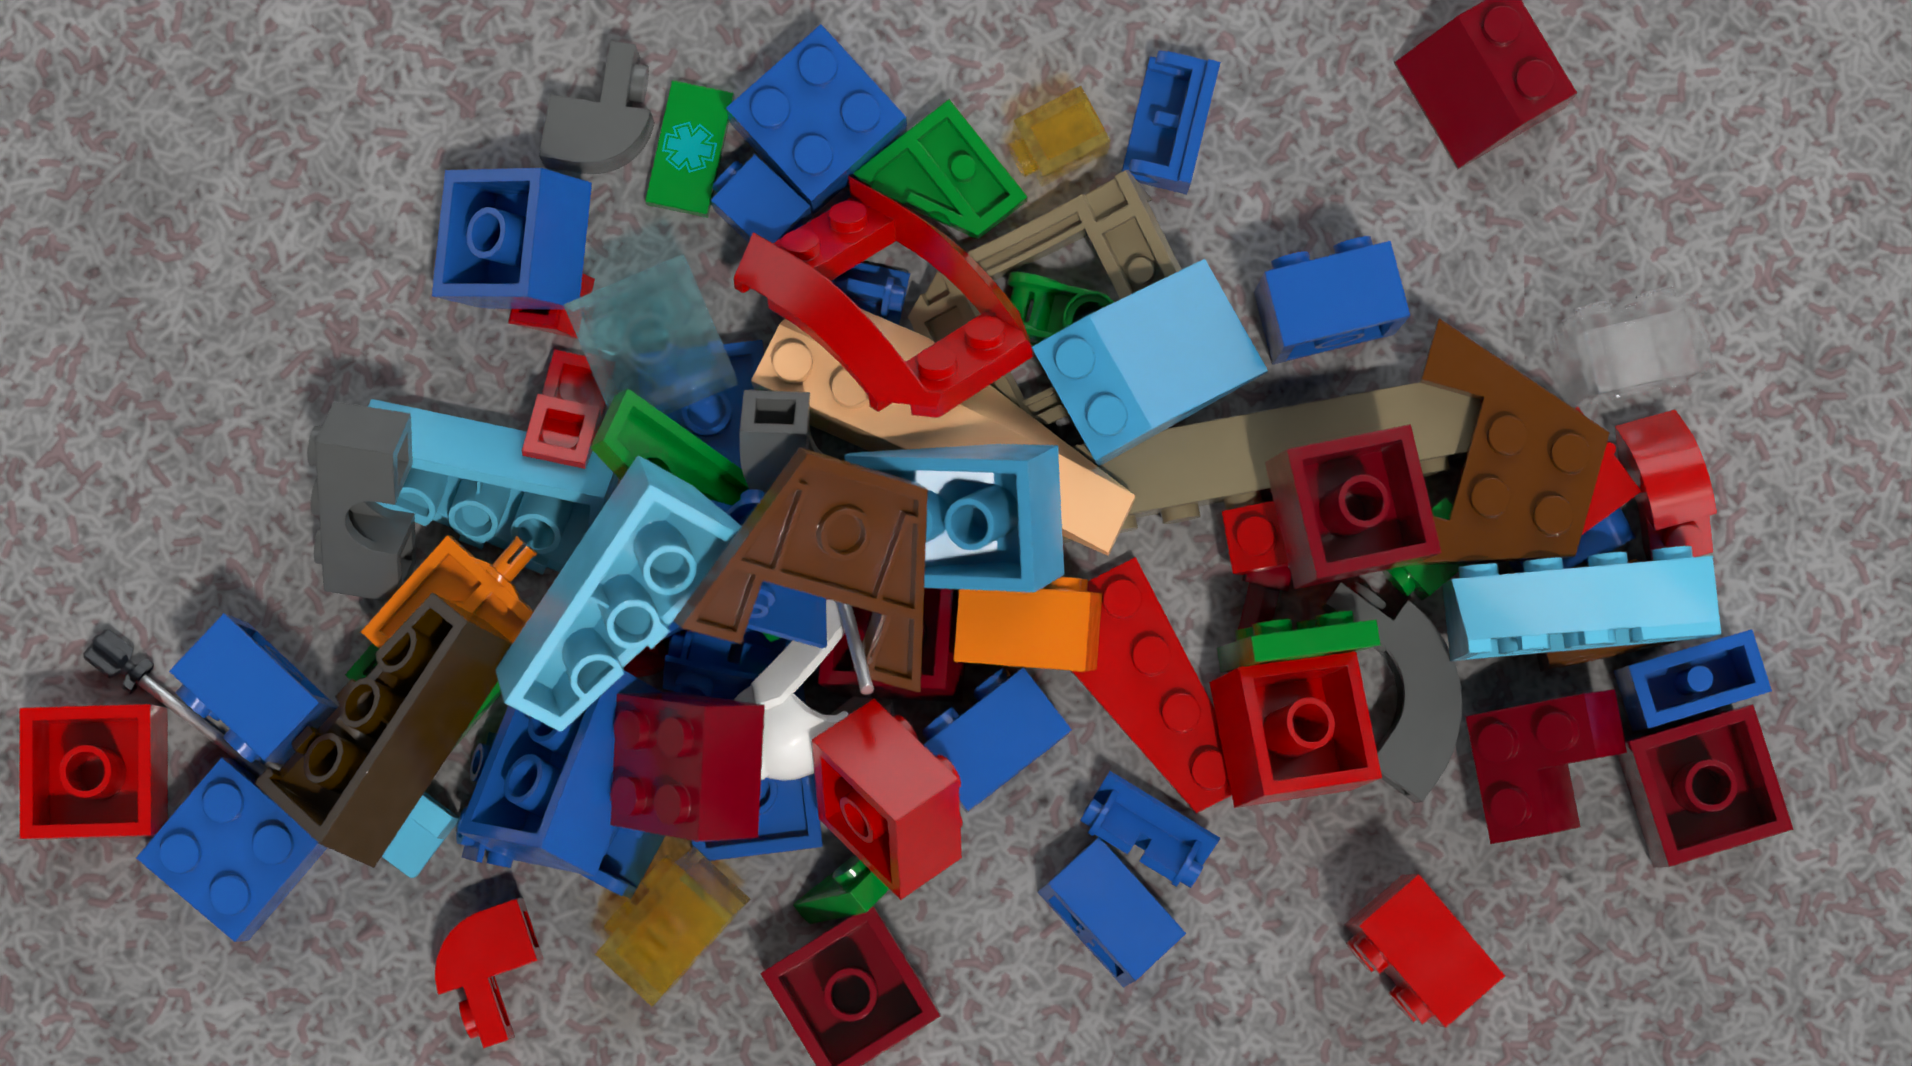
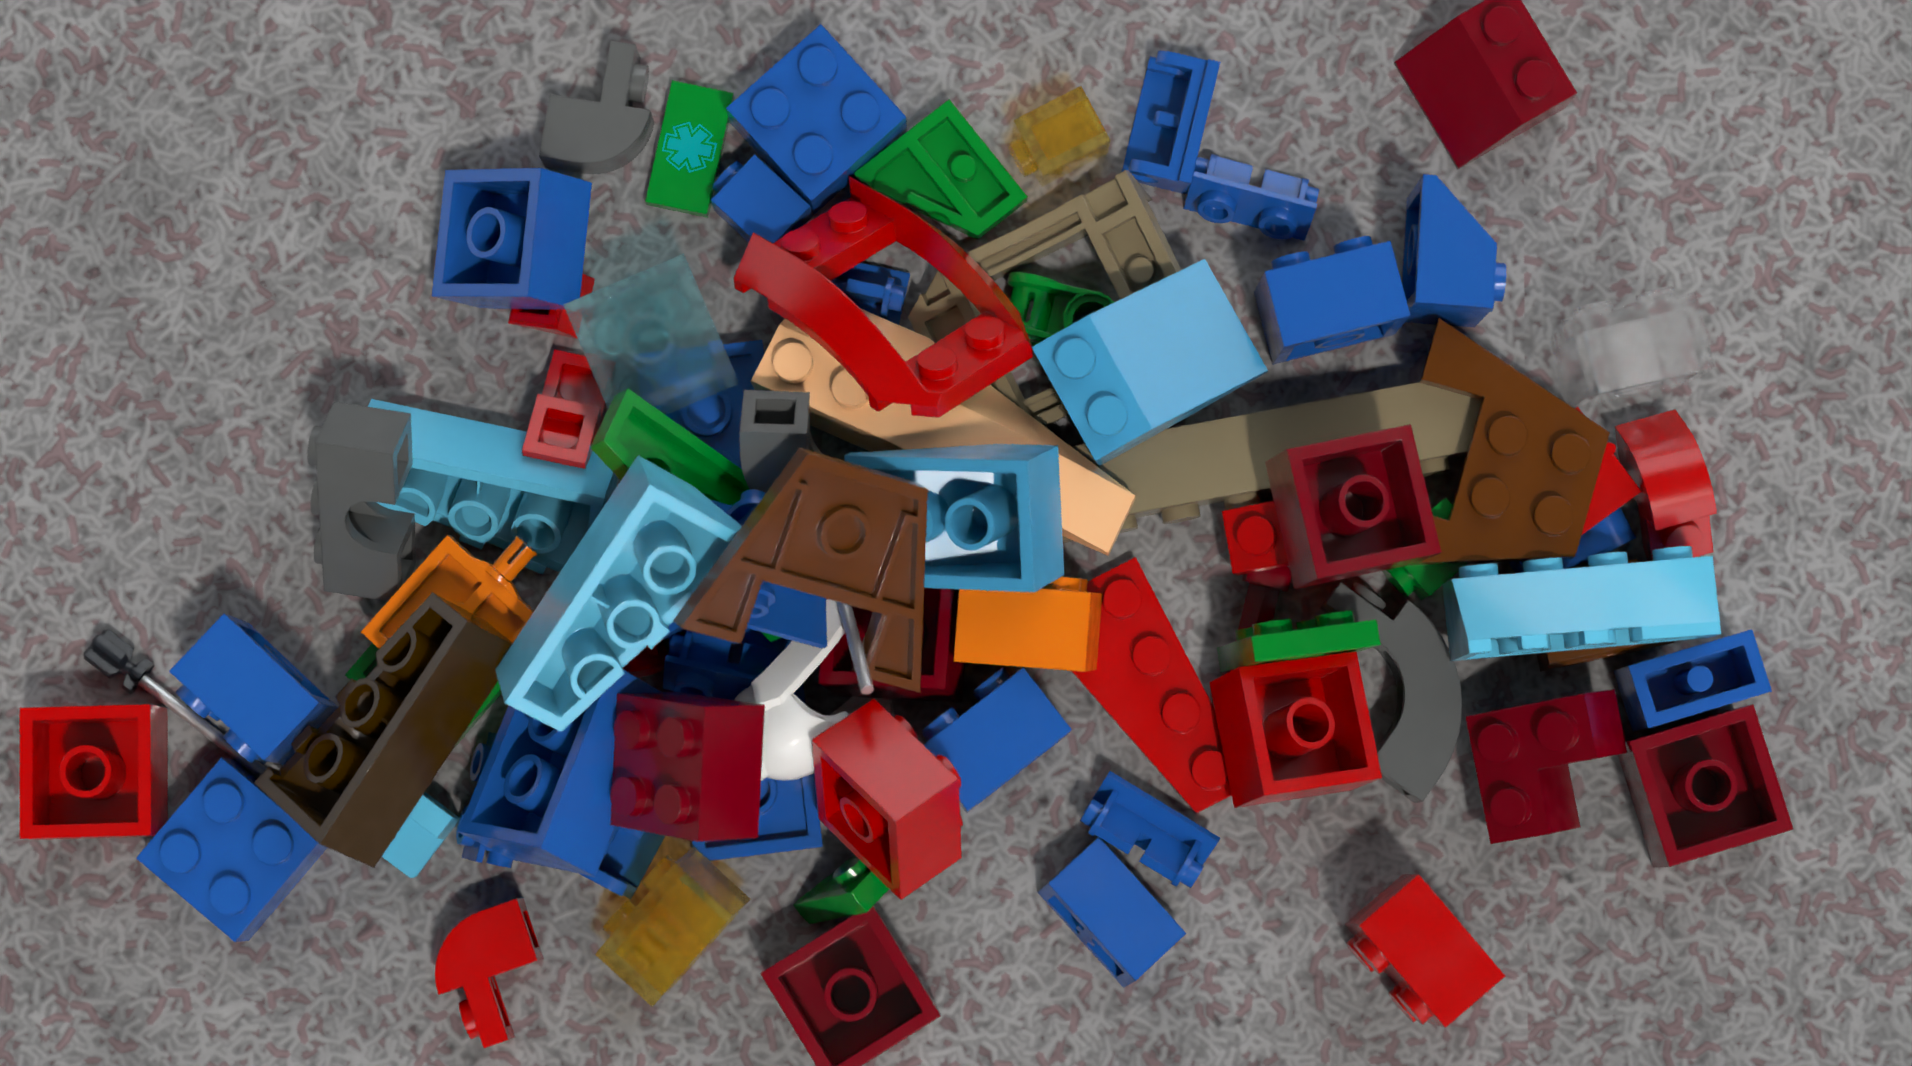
none -> blue hinge [1183,154,1319,241]
none -> blue slope [1402,174,1506,328]

